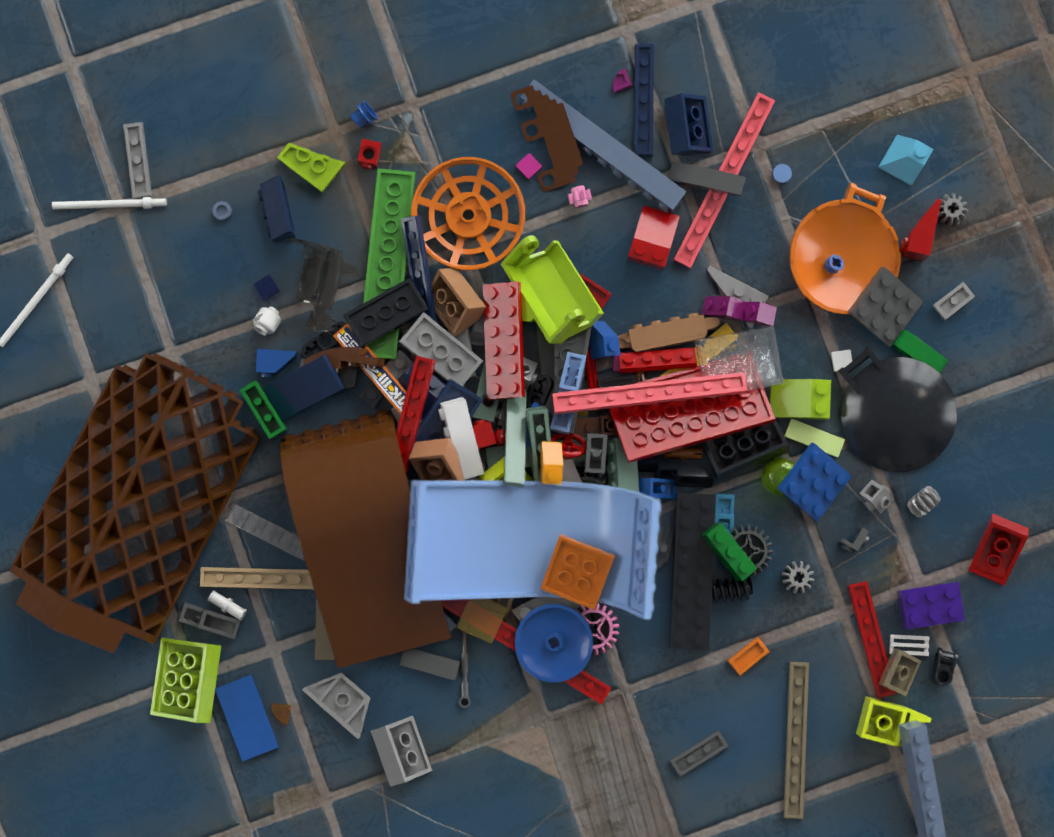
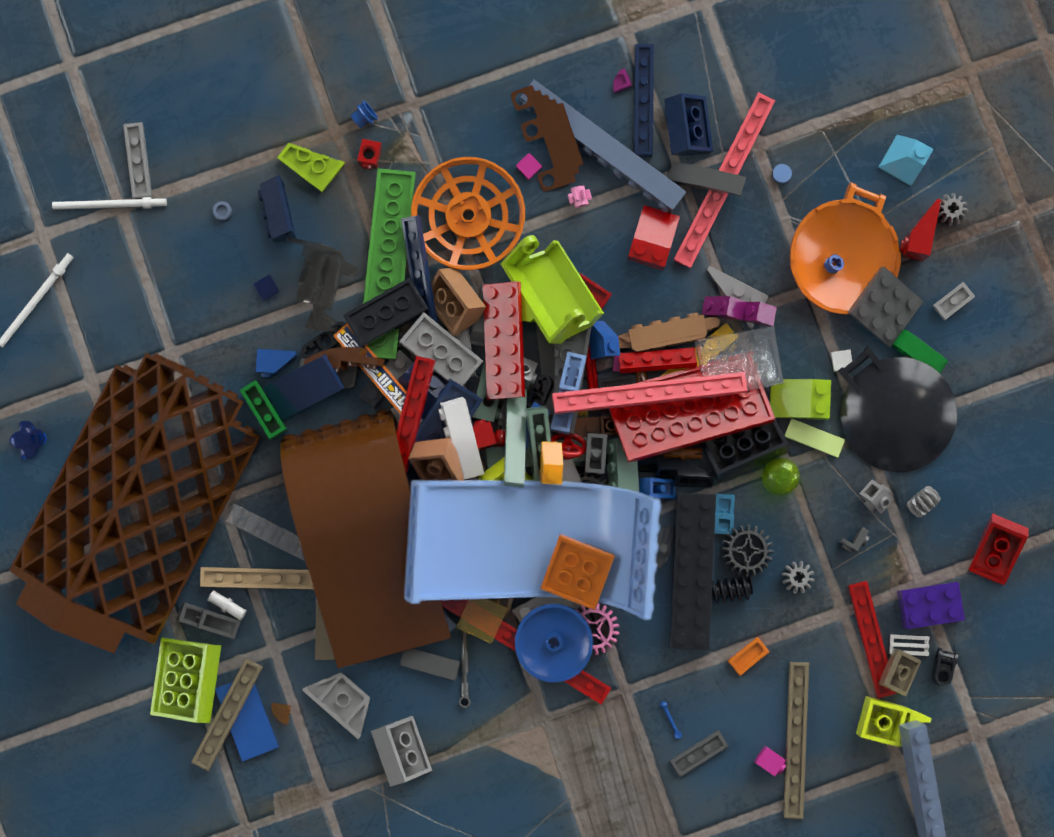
white head [253,307,281,336] -> none
green brick [700,523,757,581] -> none
blue plate [777,442,852,522] -> none
none -> clear blue plate [9,421,46,459]
none -> dark tan tile [191,658,263,771]
none -> blue hinge [660,701,682,739]
none -> dark pink brick [754,746,786,776]

